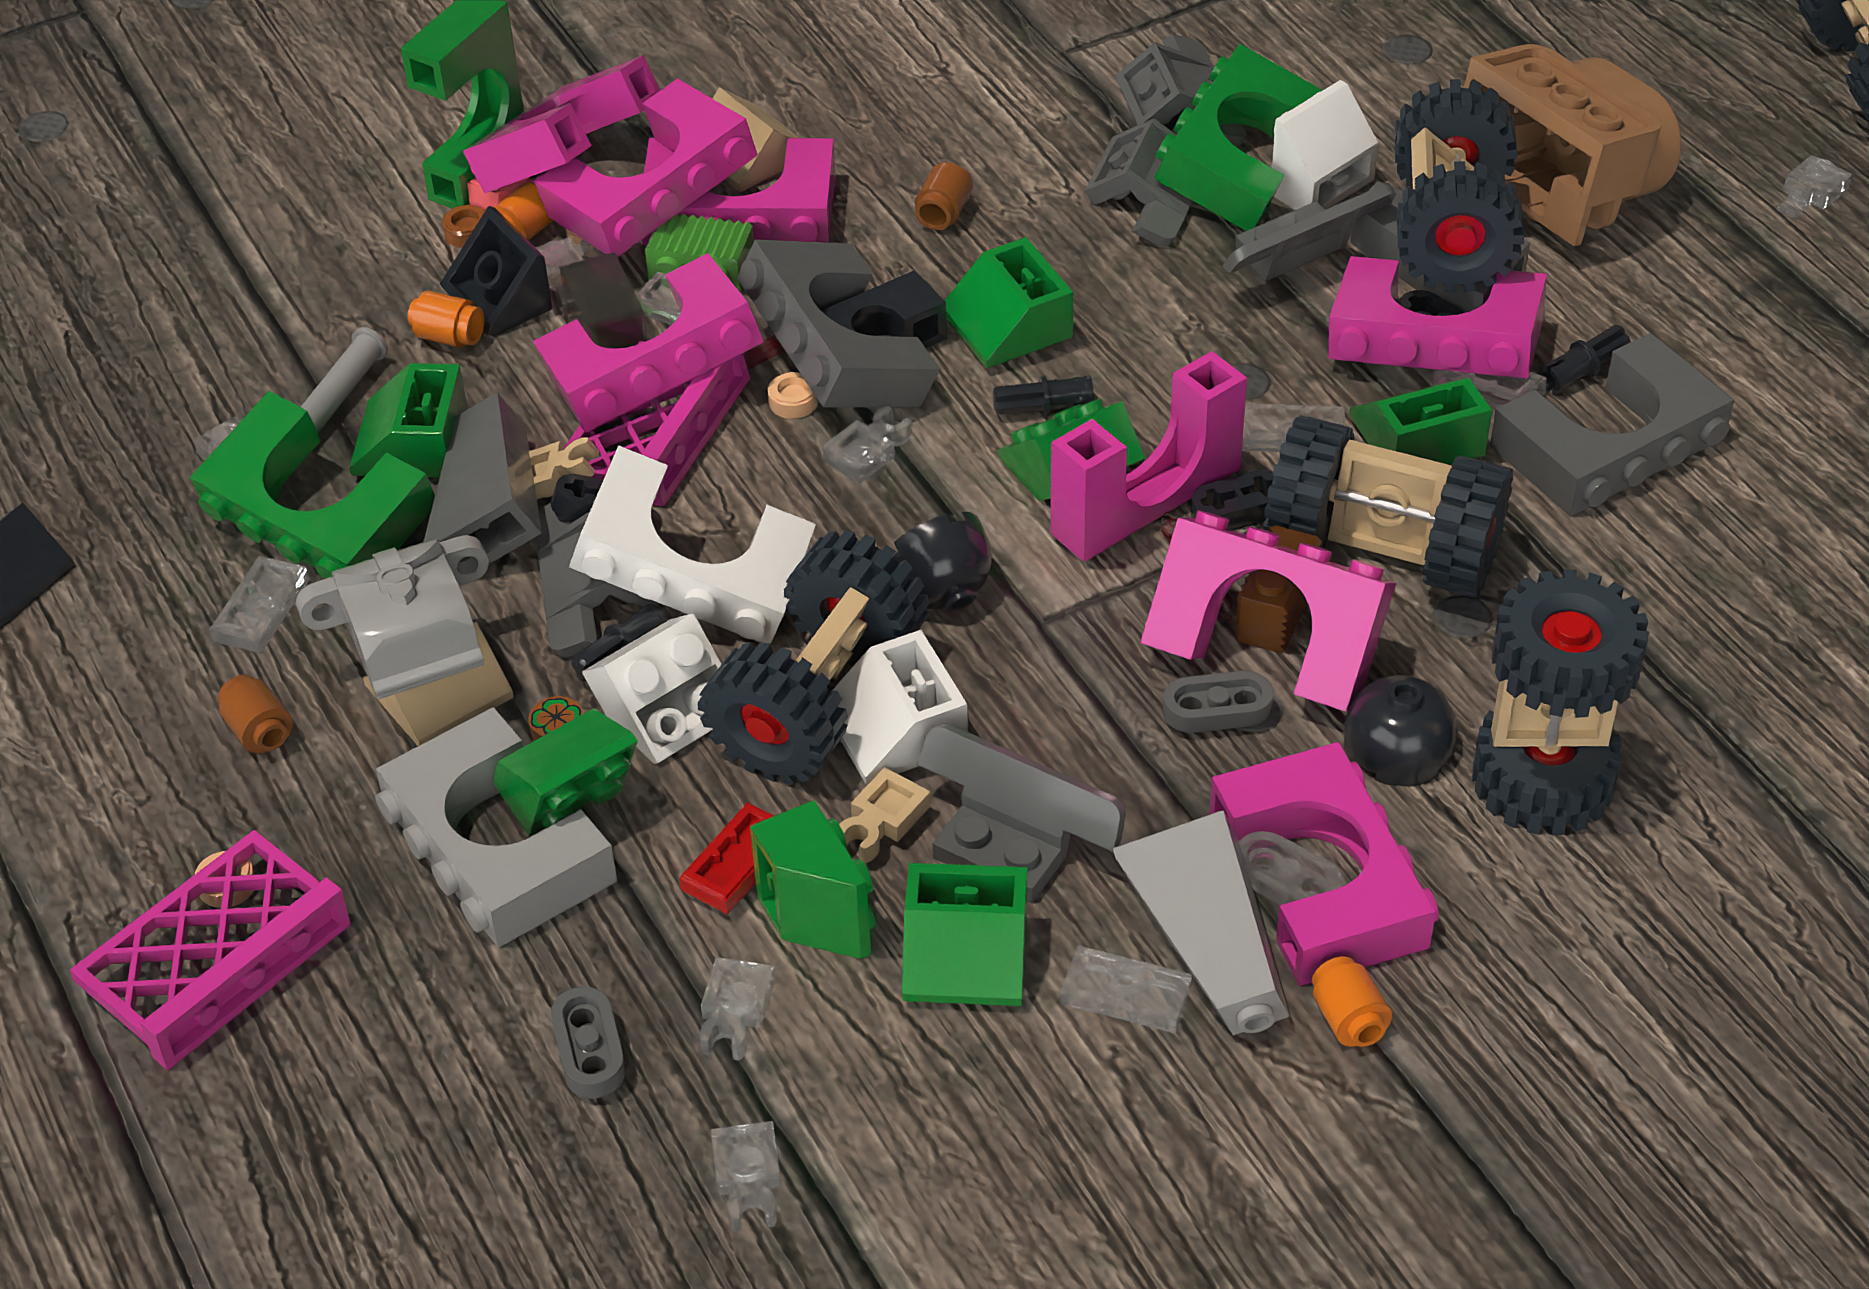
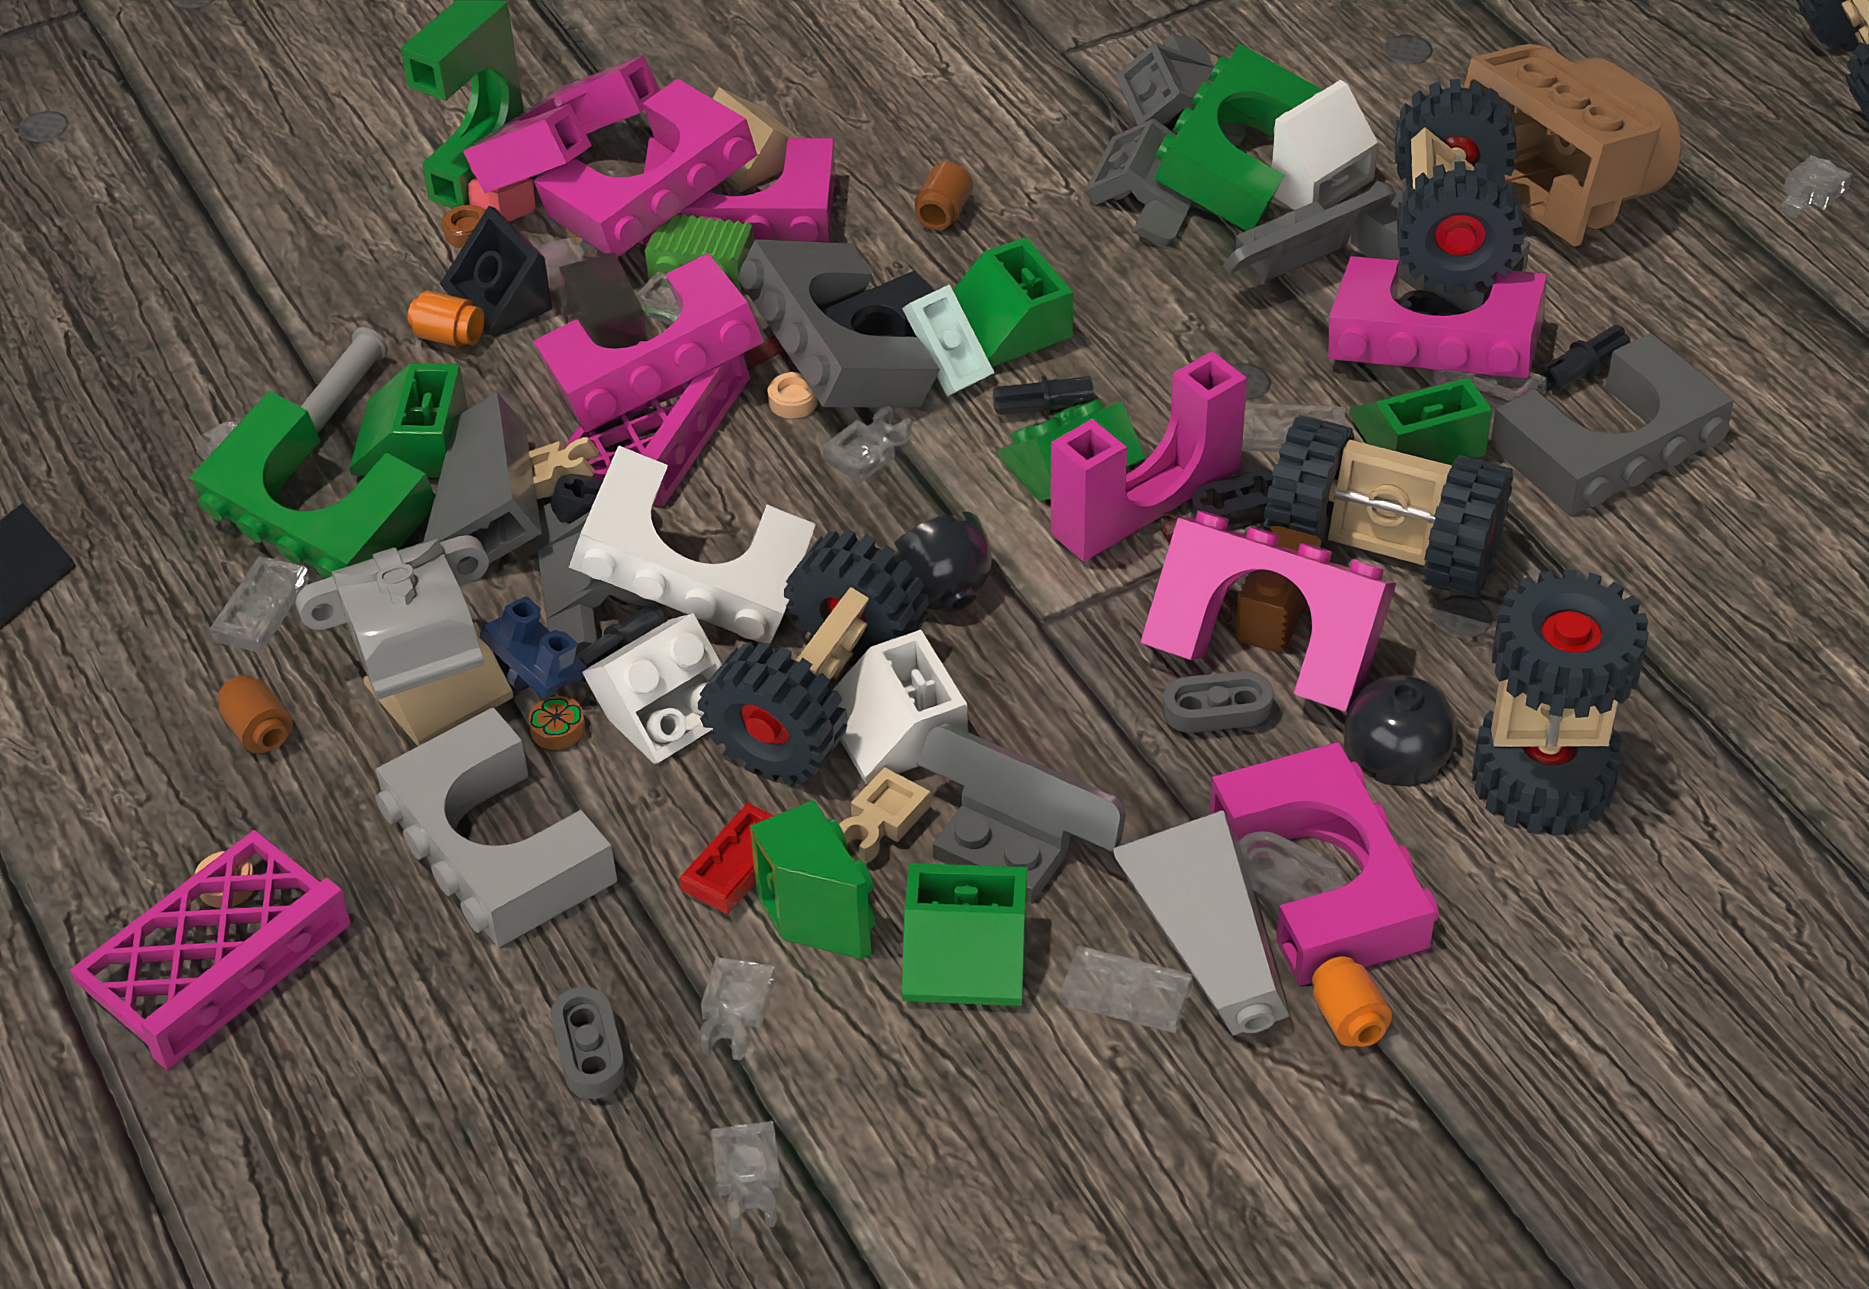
green slope [493,708,638,836] -> none
orange brick [494,182,554,241] -> none
none -> dark blue hips [479,597,588,700]
none -> light aqua plate [902,284,994,397]

